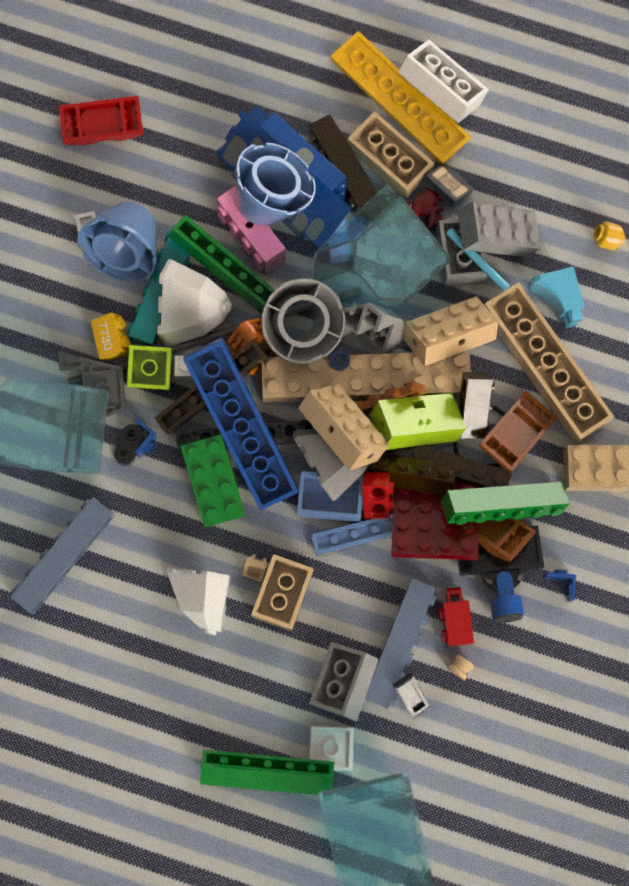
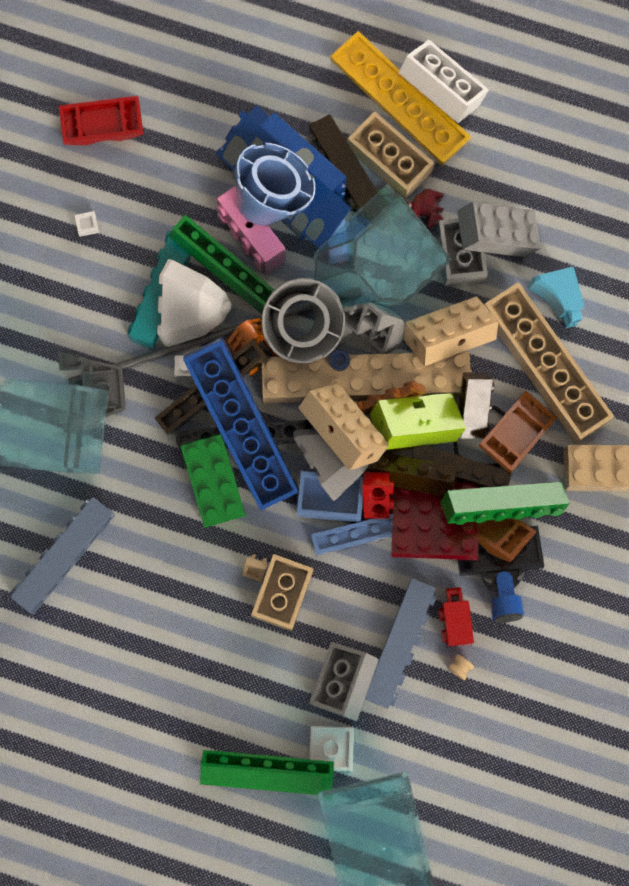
medium blue cone [77,202,157,282] -> none
yellow brick [91,312,130,362] -> none
black plate [114,424,143,466] -> none
lime brick [127,345,173,390] -> none
blue bracket [135,418,158,459] -> none
white brick [167,568,230,636] -> none
tile [392,673,430,718] -> none
tile [422,163,474,206] -> none
medium azure bar [446,228,510,291] -> none
blue bracket [544,570,576,602] -> none
yellow head [593,221,625,250] -> none

